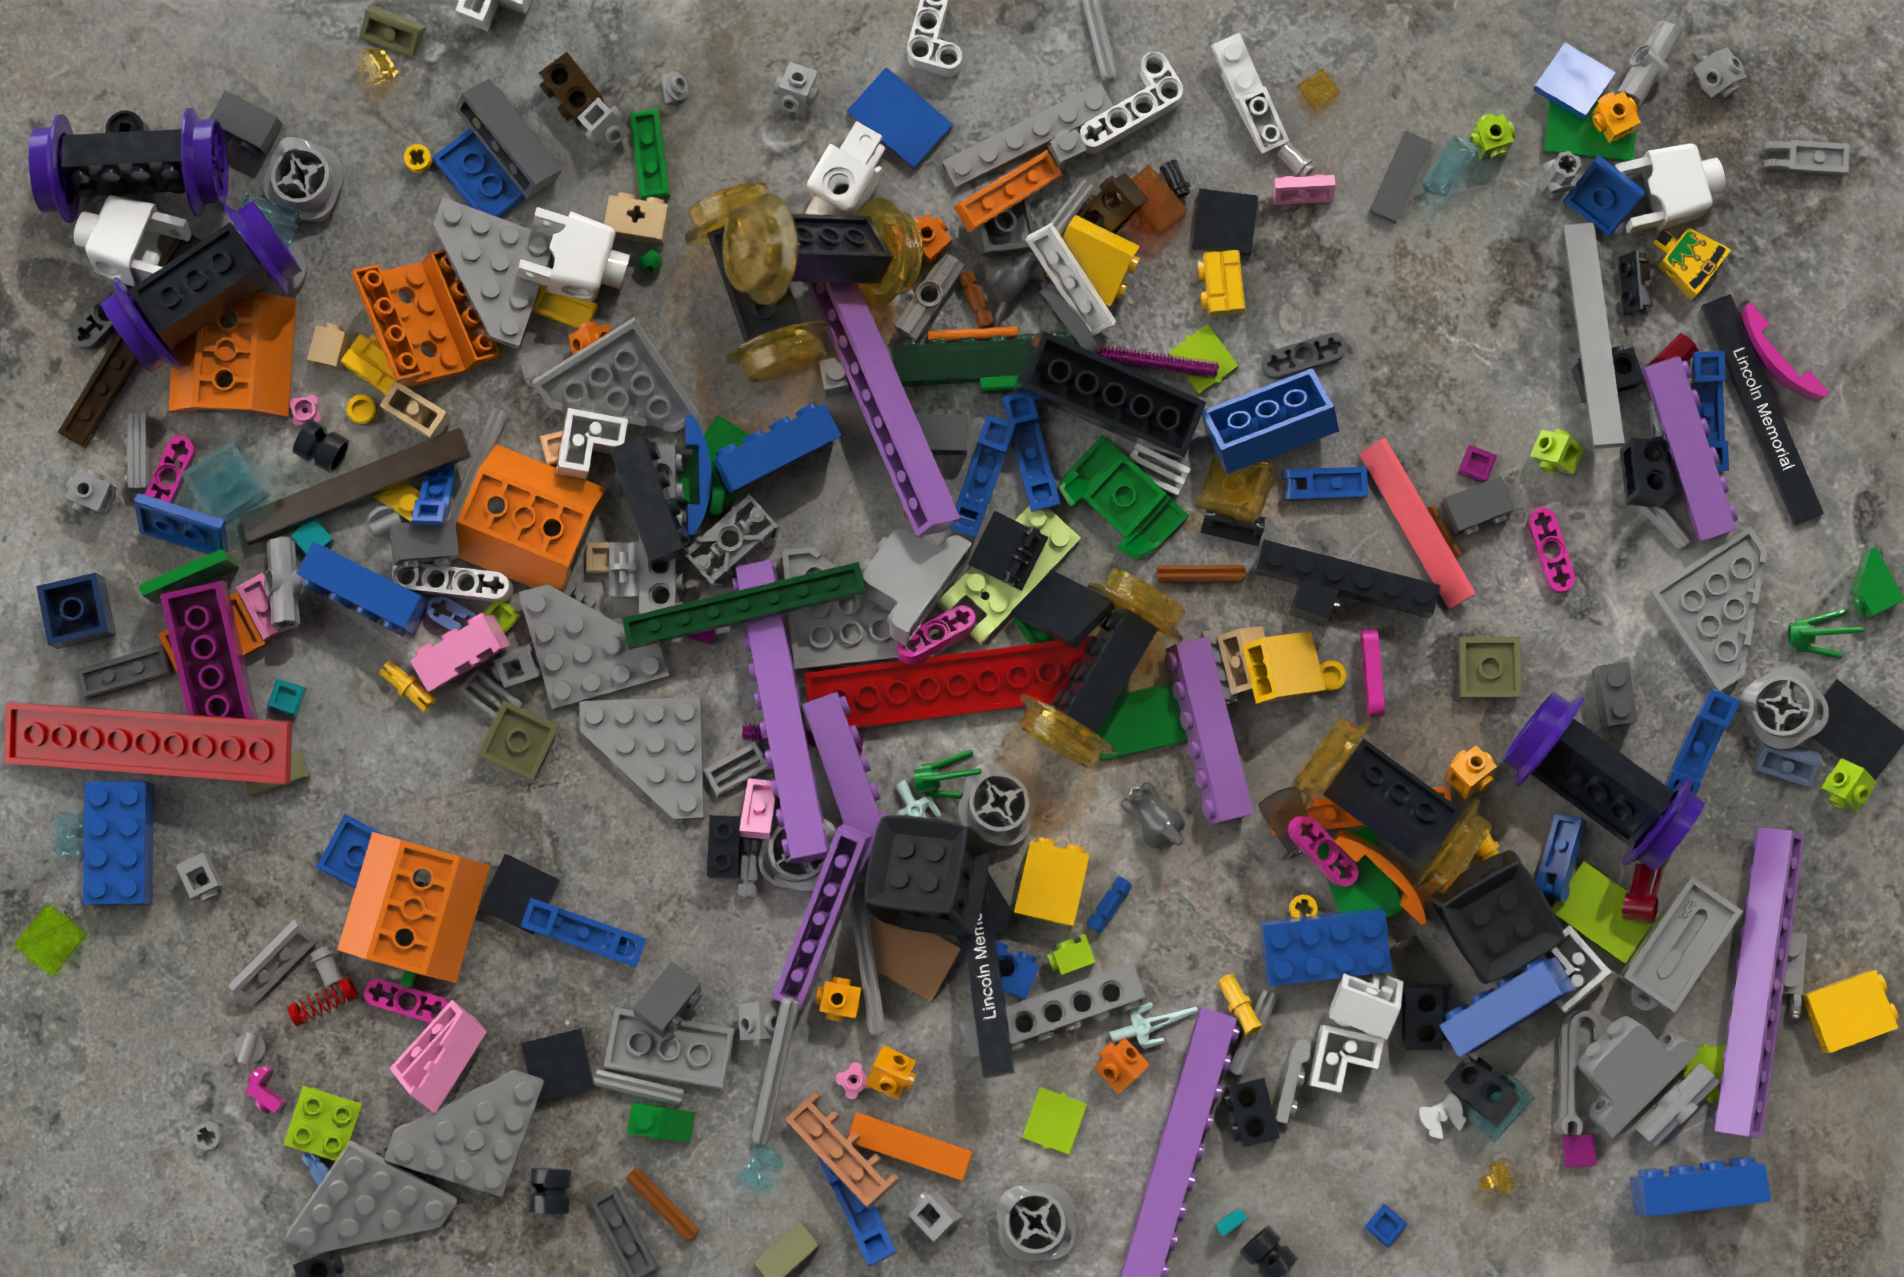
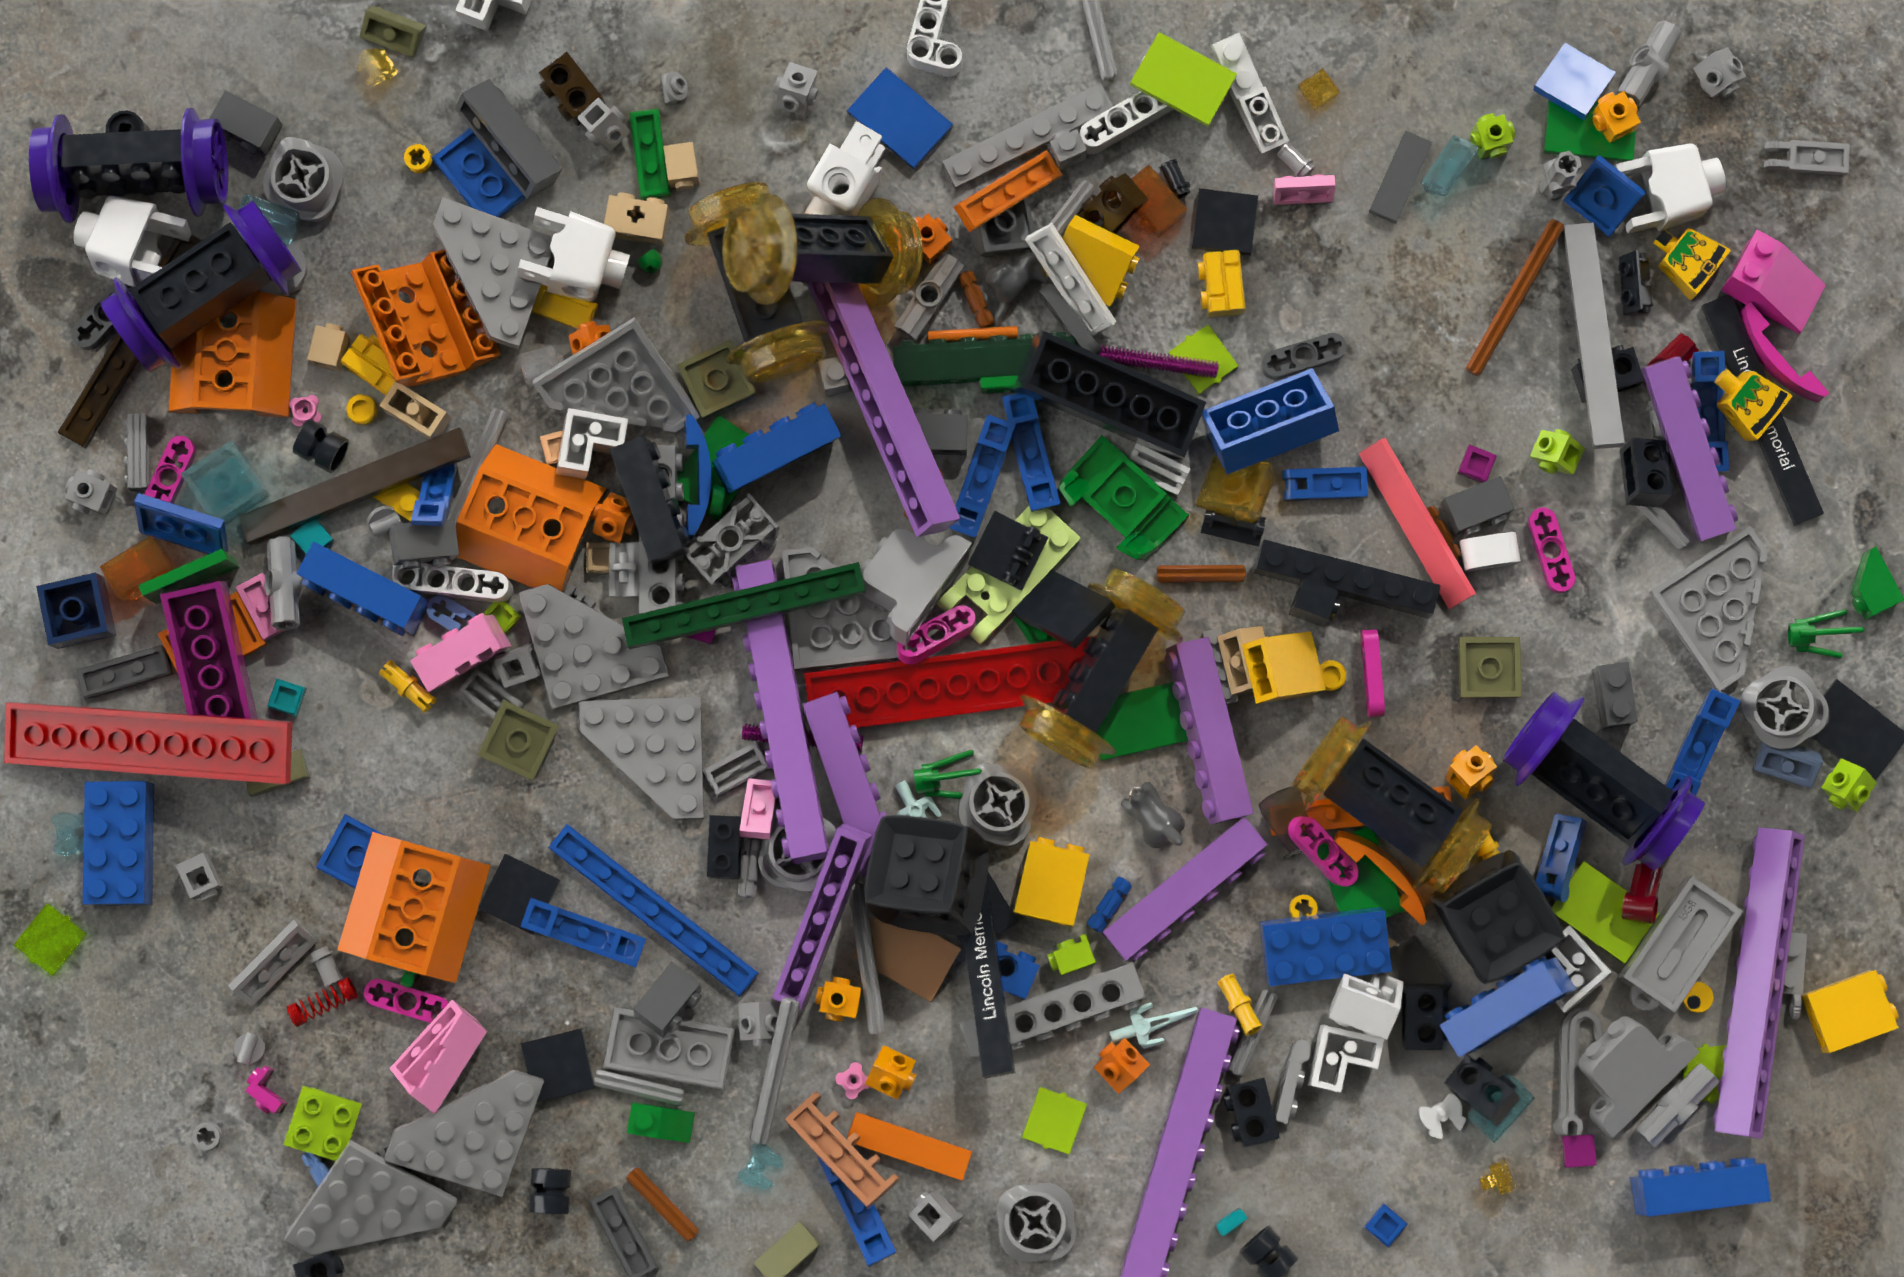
none -> clear orange brick [99,535,176,601]
none -> blue tile [548,824,759,997]
none -> orange brick [591,492,636,544]
none -> tan brick [663,142,700,191]
none -> olive plate [677,339,757,420]
none -> medium lavender brick [1102,816,1268,962]
none -> lime tile [1130,32,1237,127]
none -> white beam [1459,532,1521,571]
none -> dark orange axle [1466,219,1564,376]
none -> yellow tile [1682,982,1714,1013]
none -> yellow torso [1715,369,1792,441]
none -> dark pink slope [1721,230,1826,334]

